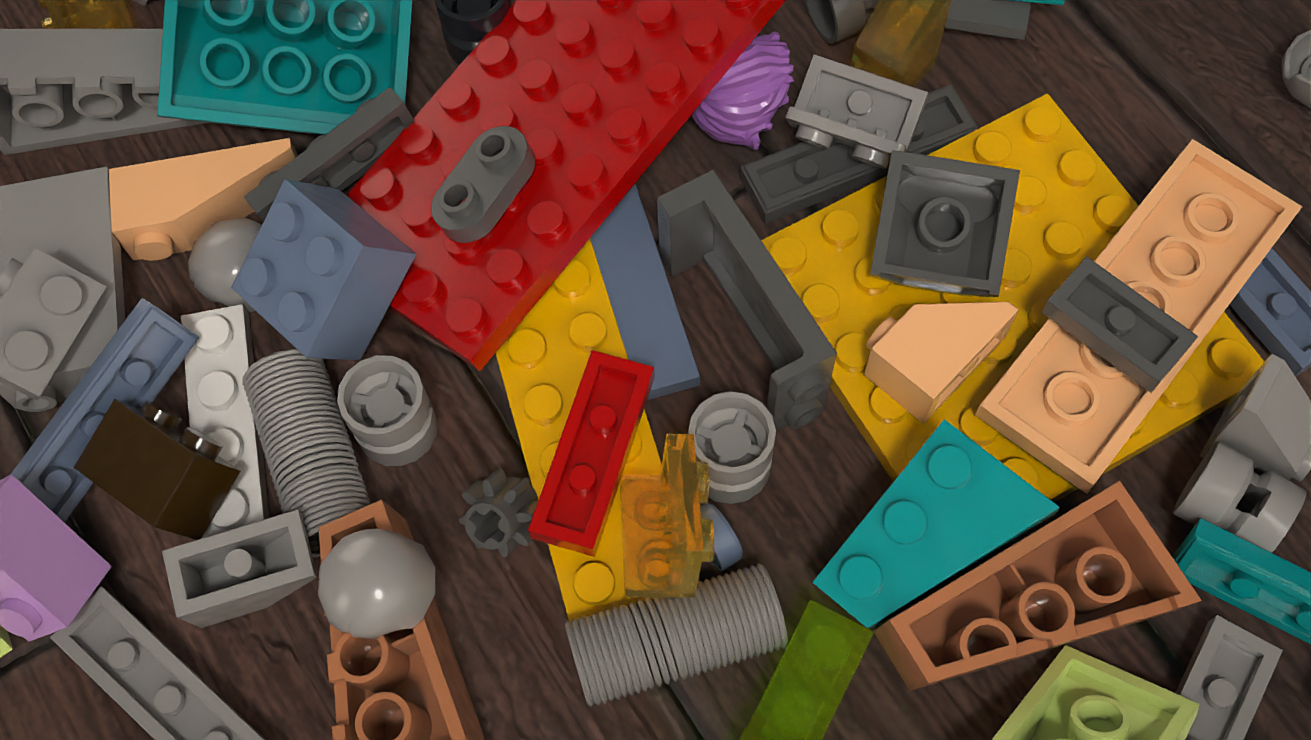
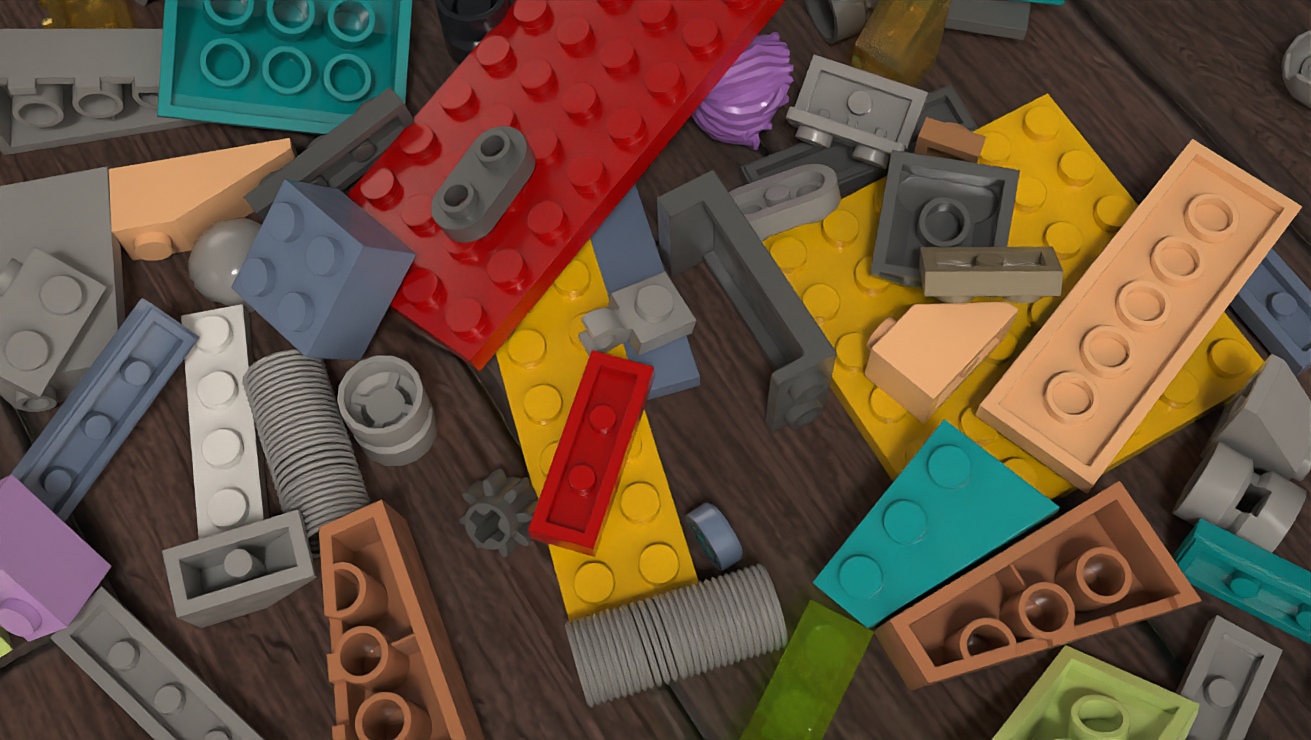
dark brown brick [73,399,241,540] -> none
light grey hair [318,529,435,639] -> none
clear yellow bracket [620,434,714,598] -> none
light grey wheel [688,391,776,504] -> none
dark grey plate [1042,257,1198,393] -> none
none -> light grey plate [578,271,696,356]
none -> light grey plate [729,164,841,241]
none -> medium nougat plate [914,117,986,163]
none -> dark tan plate [919,246,1063,303]

